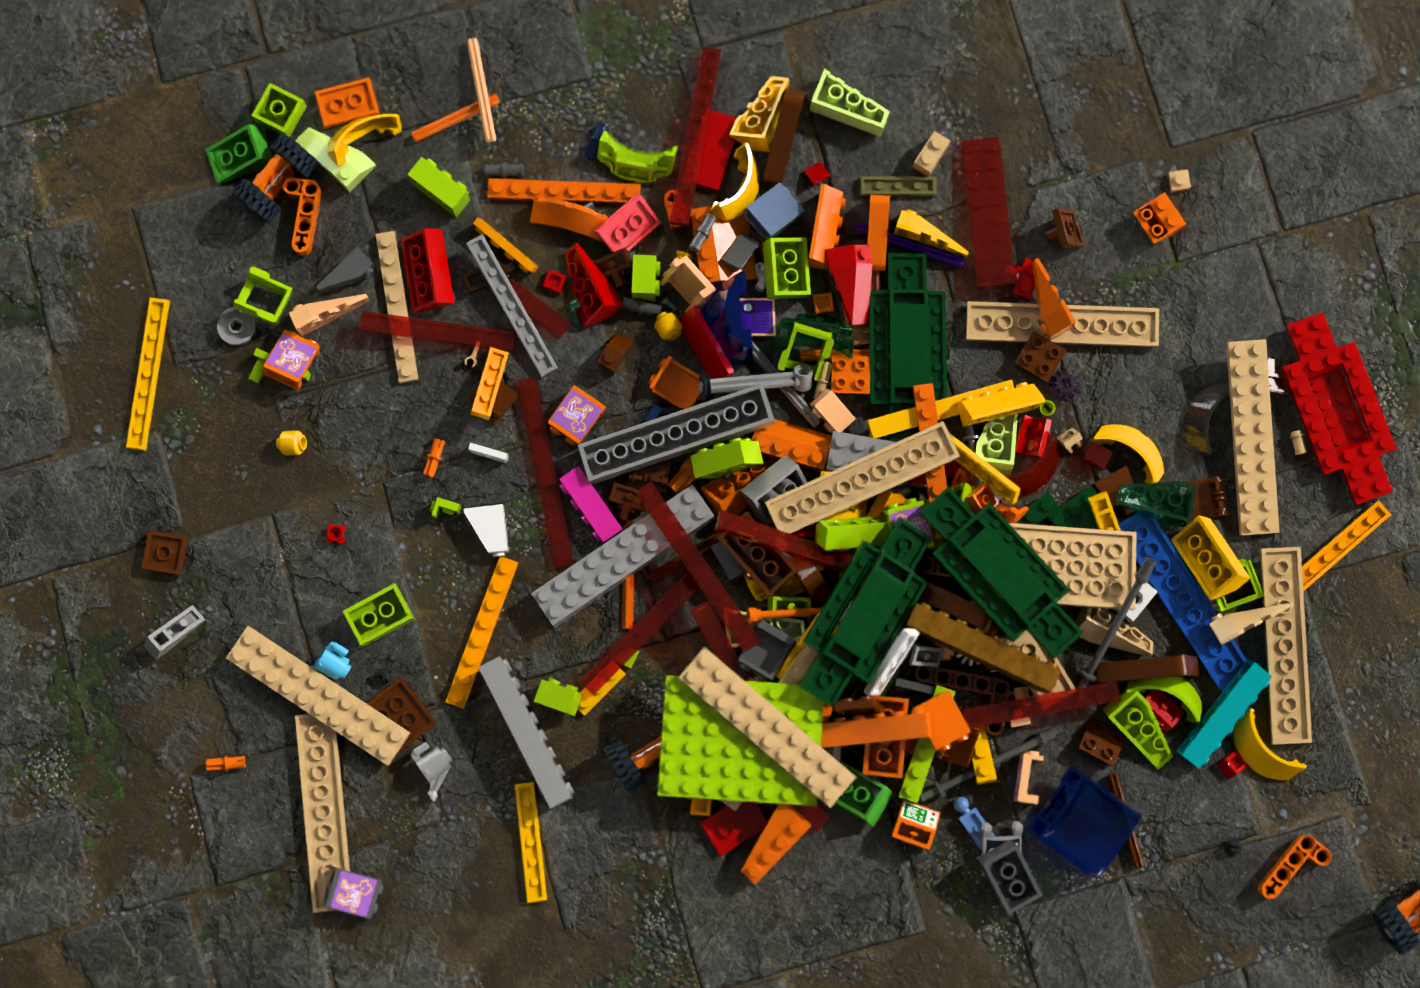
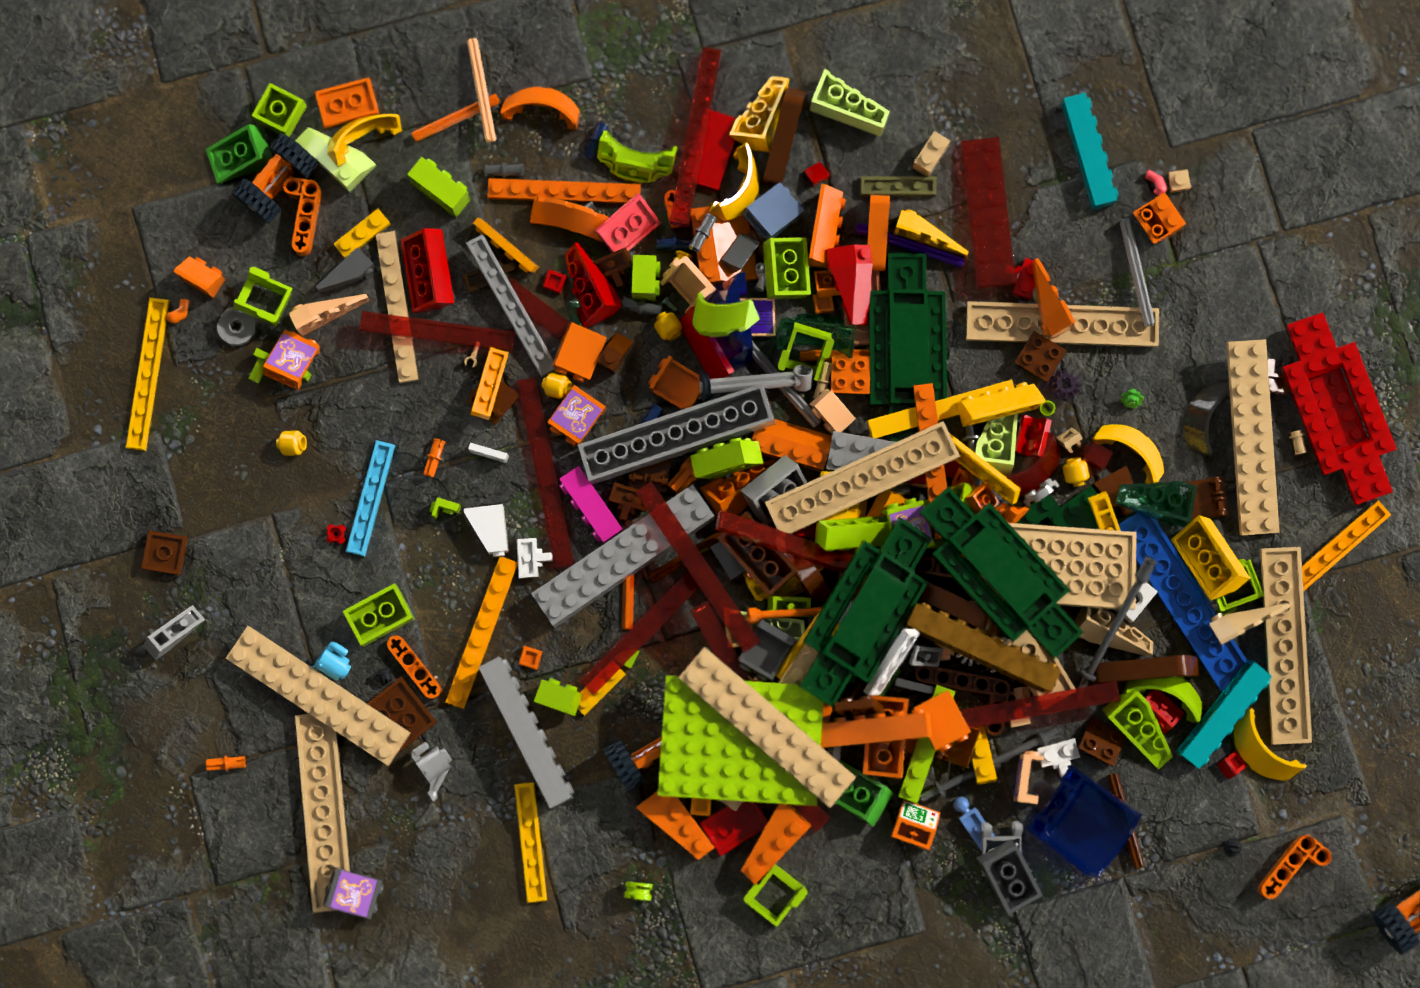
reddish brown tile [1045,208,1085,249] -> none
none -> orange arm [166,299,190,323]
none -> orange slope [173,256,225,299]
none -> yellow plate [333,209,391,258]
none -> medium azure tile [346,440,395,557]
none -> orange beam [387,635,441,699]
none -> orange windscreen [501,87,580,130]
none -> white hinge [517,538,553,579]
none -> orange tile [518,646,543,670]
none -> yellow head [542,372,572,399]
none -> orange brick [552,322,607,383]
none -> lime wheel [624,881,653,900]
none -> orange wedge [636,791,715,859]
none -> dark blue axle [656,237,693,252]
none -> lime windscreen [692,292,759,337]
none -> lime piece [744,864,808,927]
none -> orange piece [814,270,841,298]
none -> light grey plate [1023,478,1059,508]
none -> white hinge [1037,738,1080,778]
none -> teal brick [1061,92,1119,210]
none -> yellow head [1063,457,1090,487]
none -> light grey axle [1120,218,1155,327]
none -> bright green plant [1120,389,1144,409]
none -> coral arm [1144,170,1167,196]

